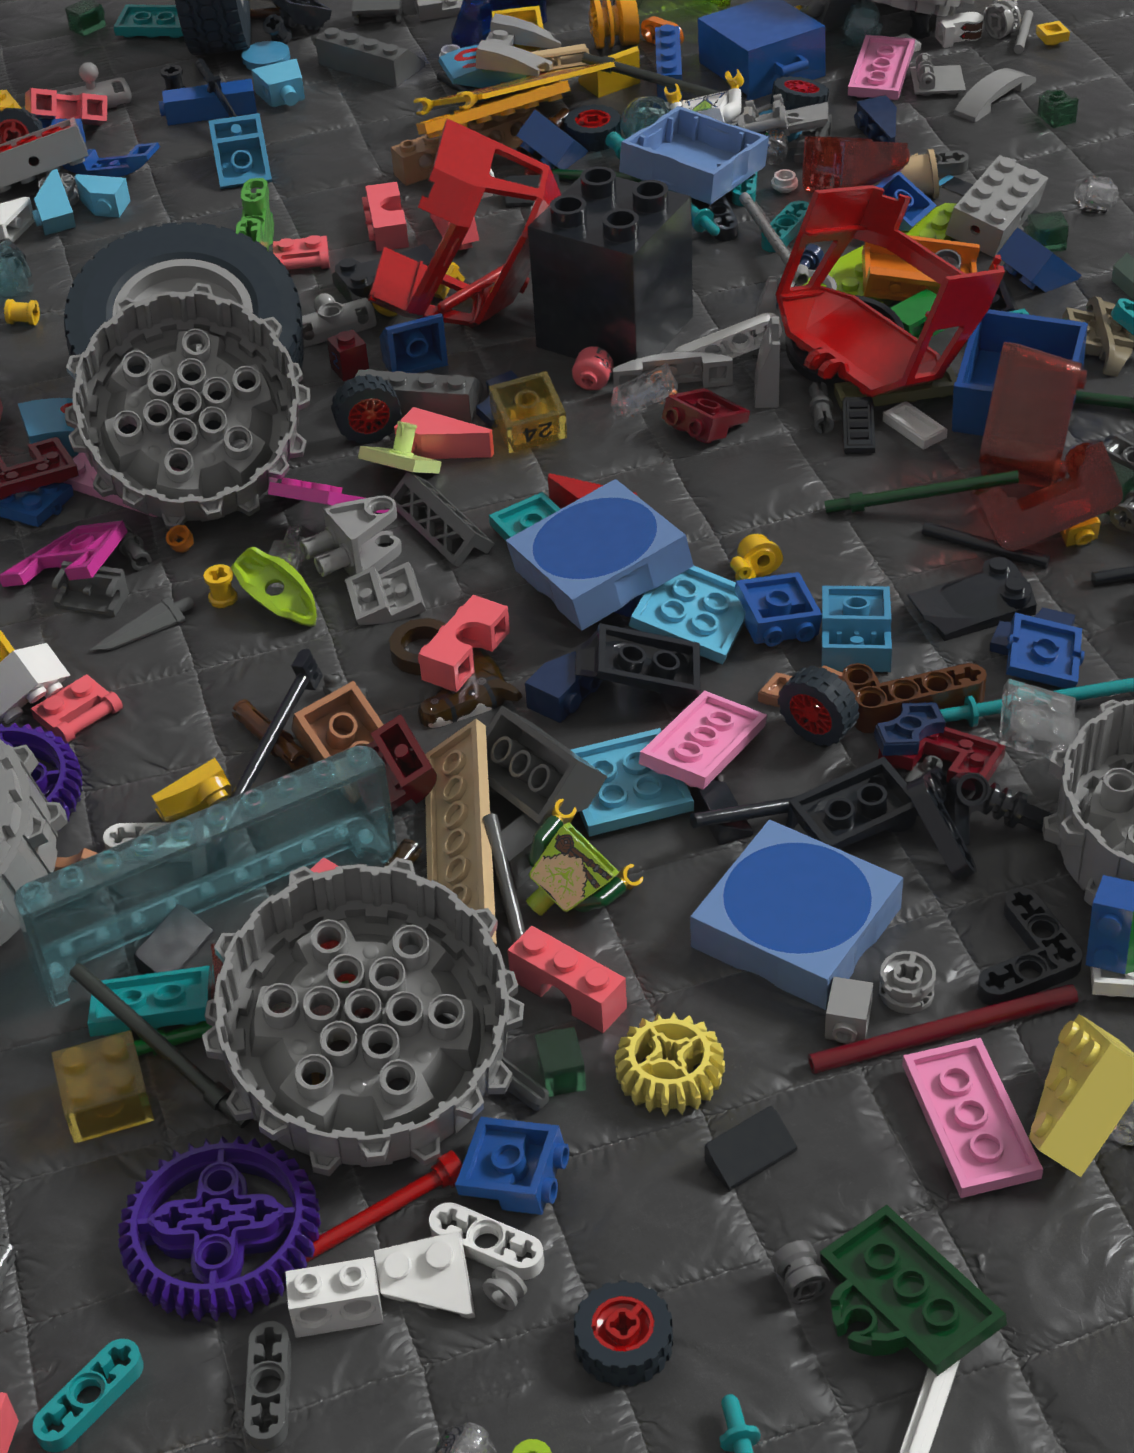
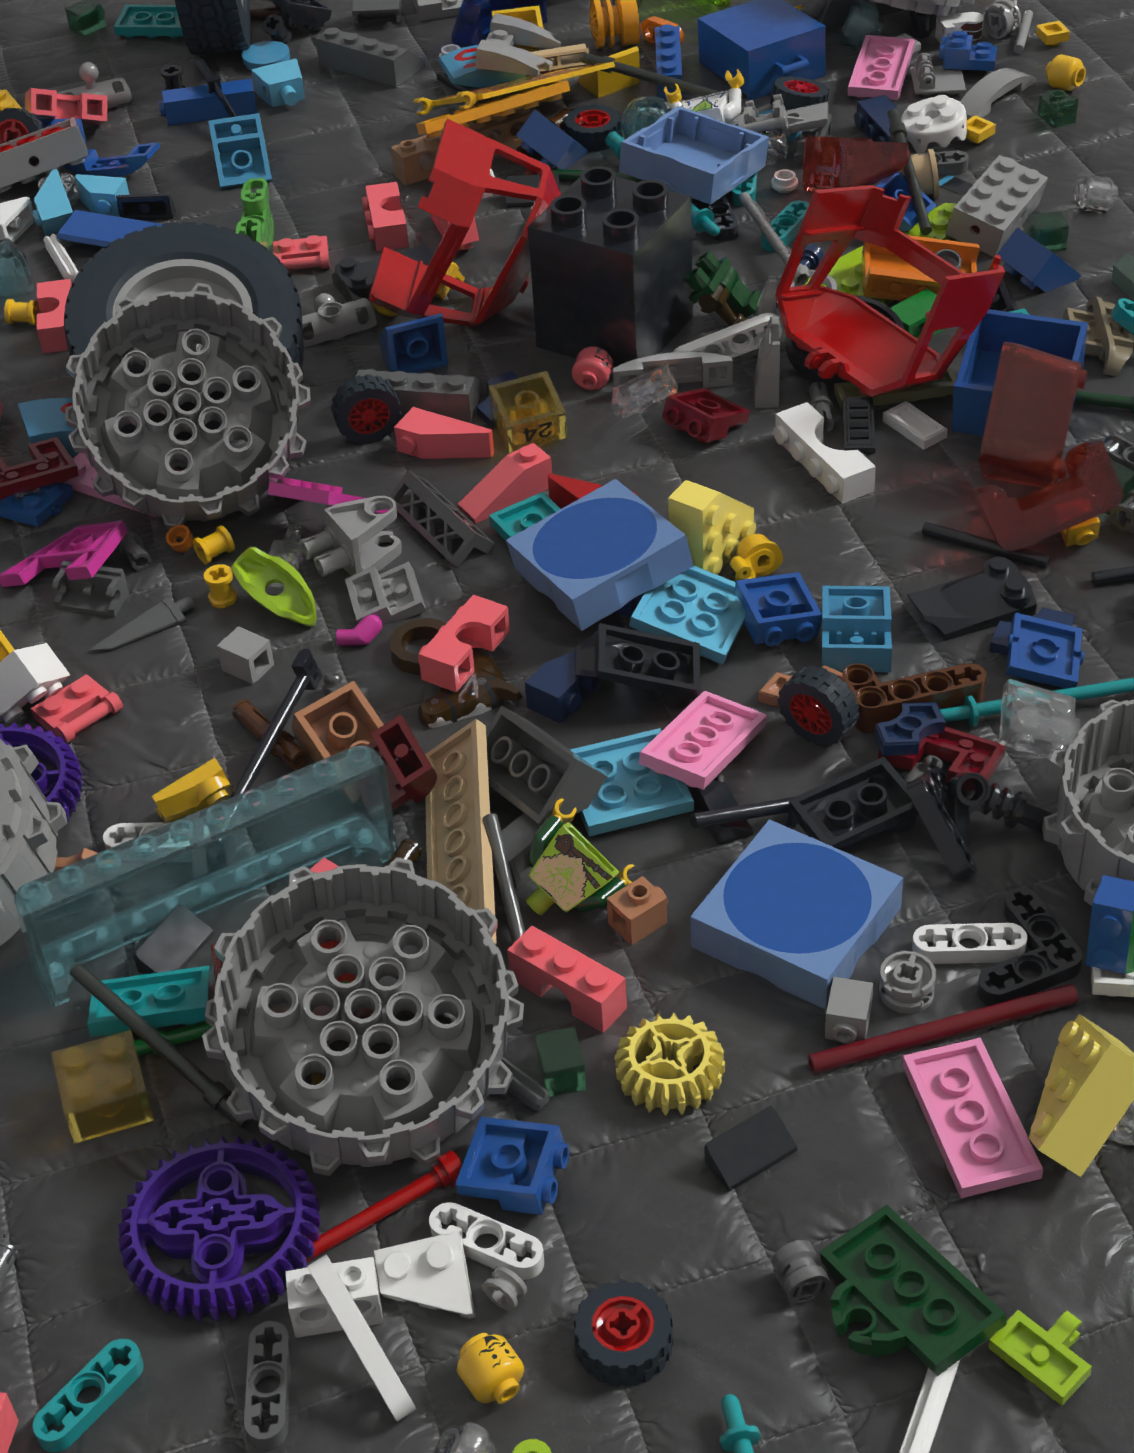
dark red brick [327,329,369,382] -> none
yellowish green tile [358,421,442,474] -> none
red piece [437,255,510,313] -> none
dark green bar [825,470,1019,514] -> none
none -> coral arch [37,279,72,354]
none -> white axle [43,234,79,283]
none -> blue slope [57,210,162,248]
none -> black slope [116,194,176,220]
none -> yellow bush [192,525,235,565]
none -> light grey brick [217,626,274,684]
none -> white beam [307,1254,417,1422]
none -> dark pink arm [336,614,383,646]
none -> yellow head [456,1333,525,1404]
none -> coral slope [458,443,552,524]
none -> nougat brick [607,876,668,945]
none -> light yellow brick [668,480,756,575]
none -> dark green hips [685,251,761,329]
none -> white arch [773,402,876,504]
none -> pearl dark grey bar [887,108,932,235]
none -> white plate [901,95,967,153]
none -> white beam [912,923,1027,964]
none -> blue plate [939,31,997,71]
none -> yellow plate [966,115,996,143]
none -> lime plate [989,1310,1092,1406]
none -> yellow head [1045,54,1086,92]

